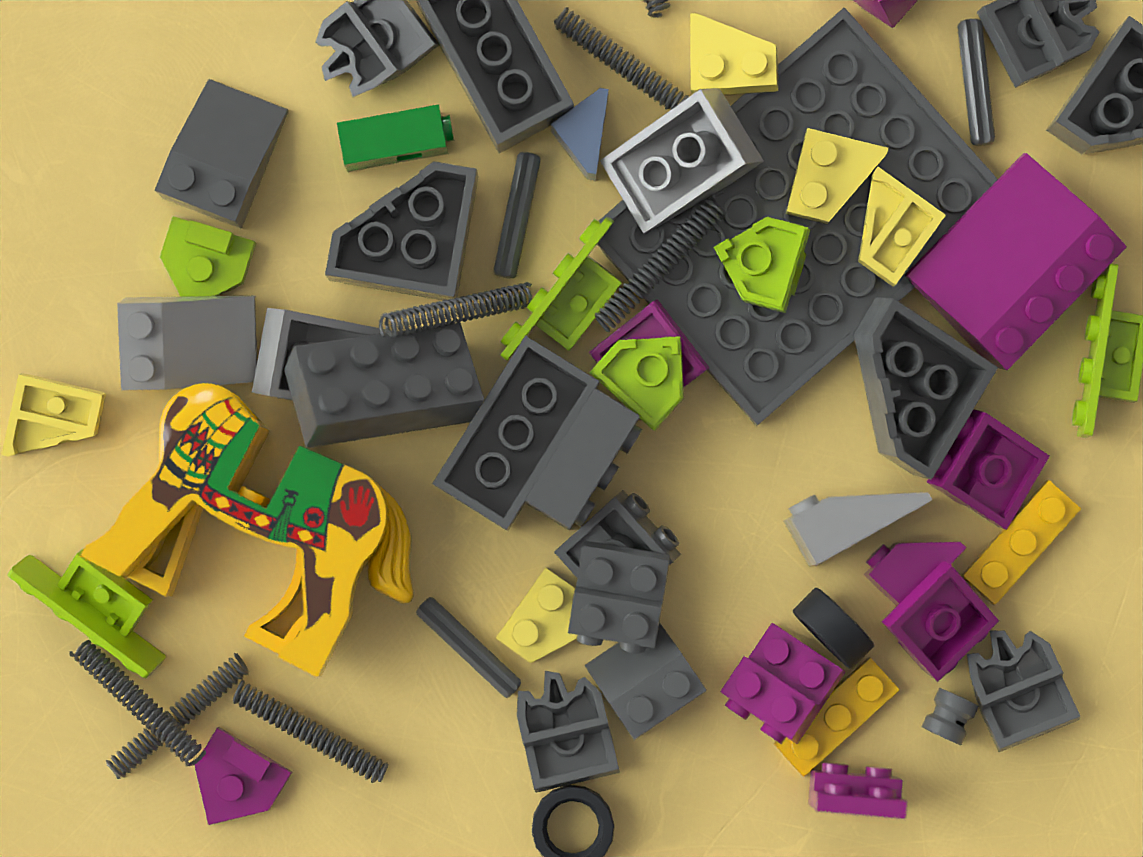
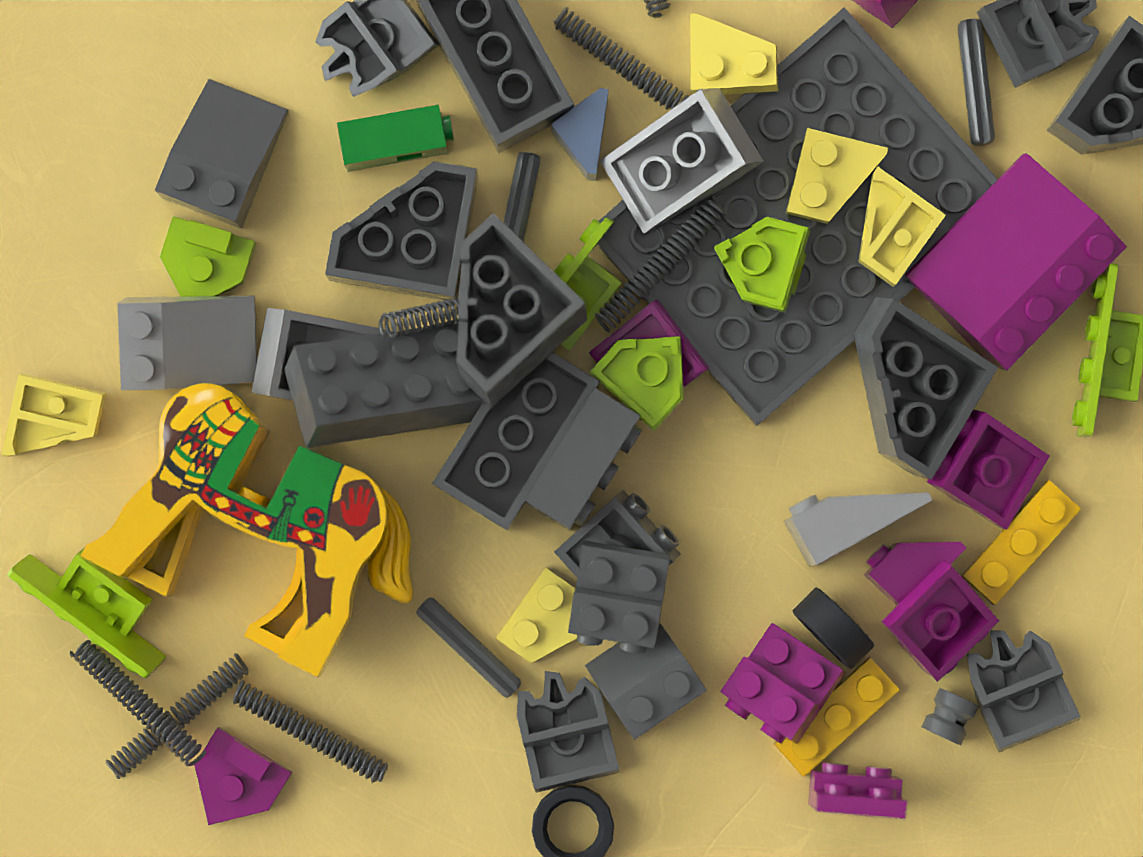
none -> dark grey brick [456,213,587,408]

